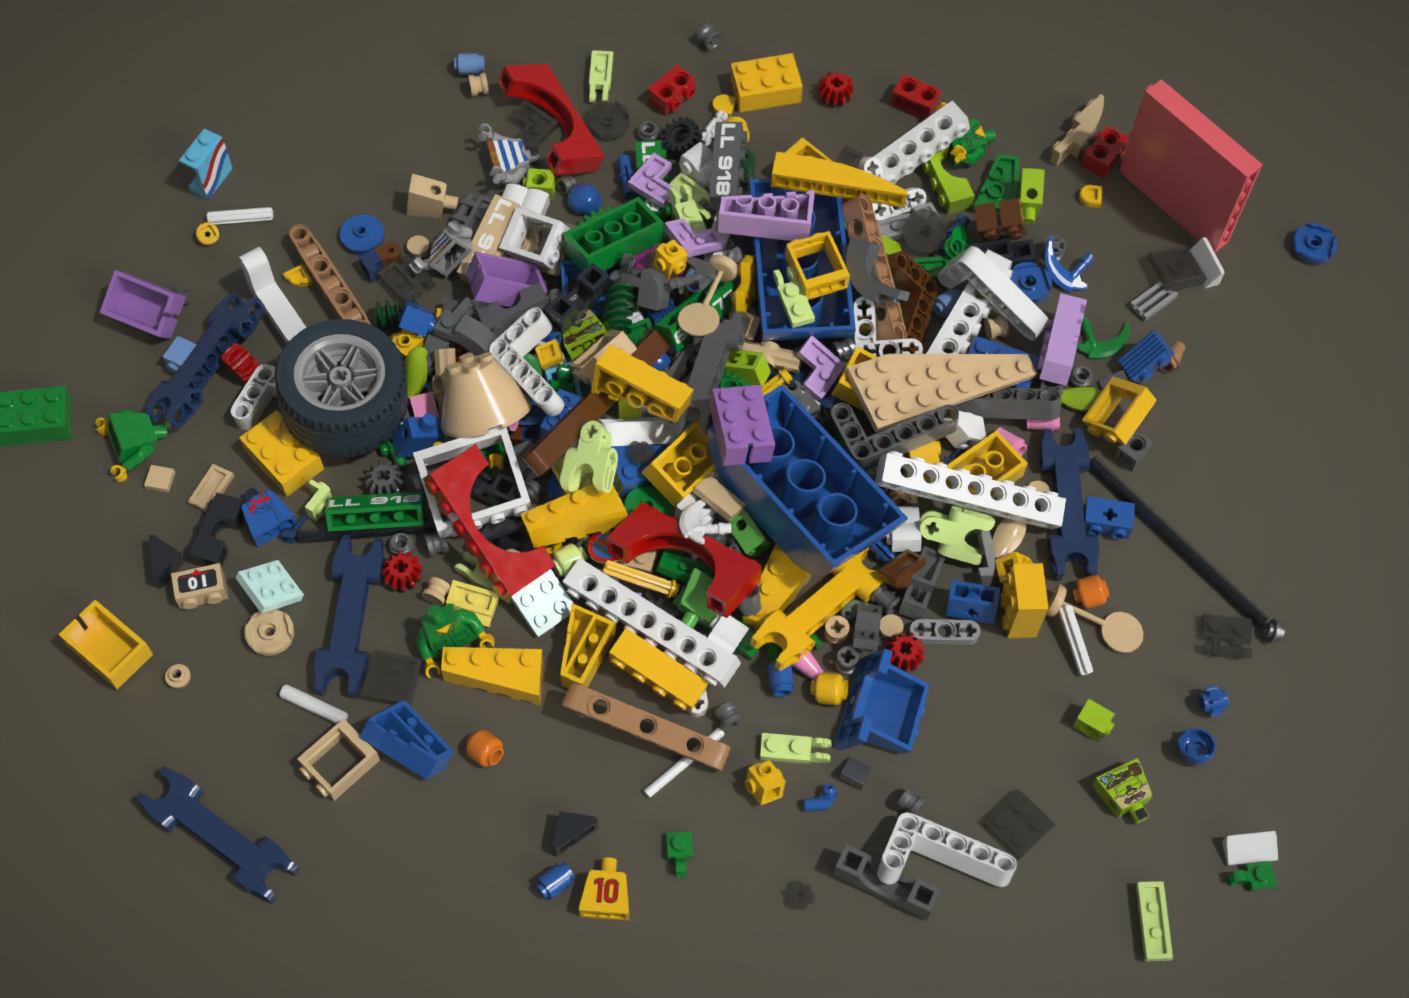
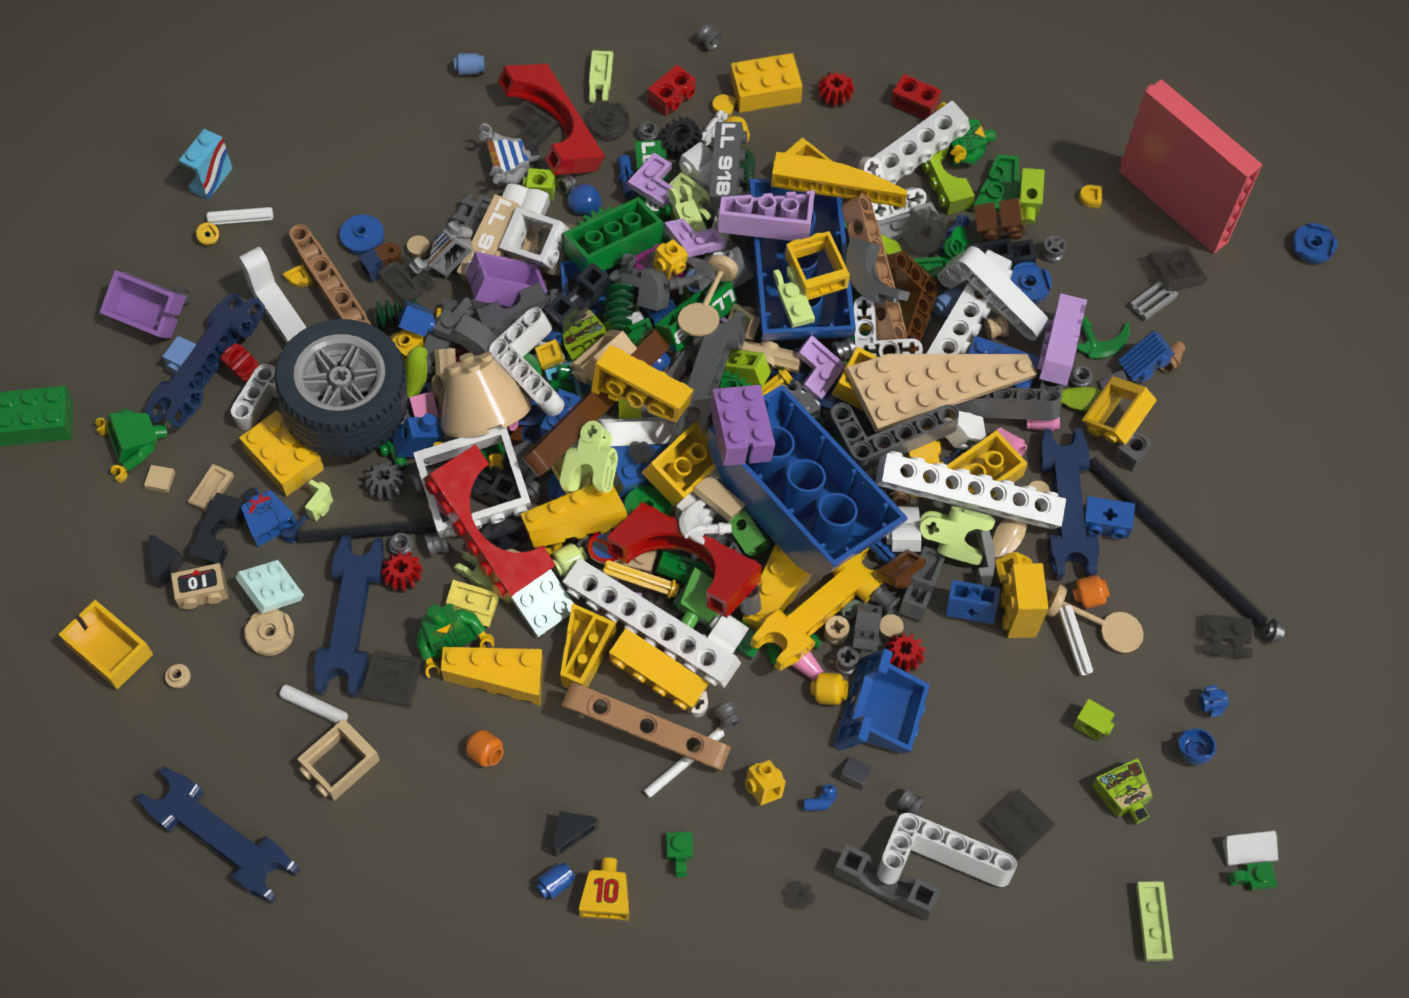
green brick [325,491,426,532] -> none
blue wedge [359,700,454,780] -> none
tan torso [406,174,458,218] -> none
tan wheel [421,577,451,606] -> none
tan wheel [468,73,489,97] -> none
yellow plate [732,255,756,313] -> none
yellowish green hinge [760,733,831,764] -> none
blue brick [767,659,794,697] -> none
light grey beam [909,619,981,645] -> none
blue piece [1044,237,1094,293] -> none
tan slope [1050,94,1104,166] -> none
red brick [1082,125,1129,179] -> none
white slope [1187,237,1225,288] -> none

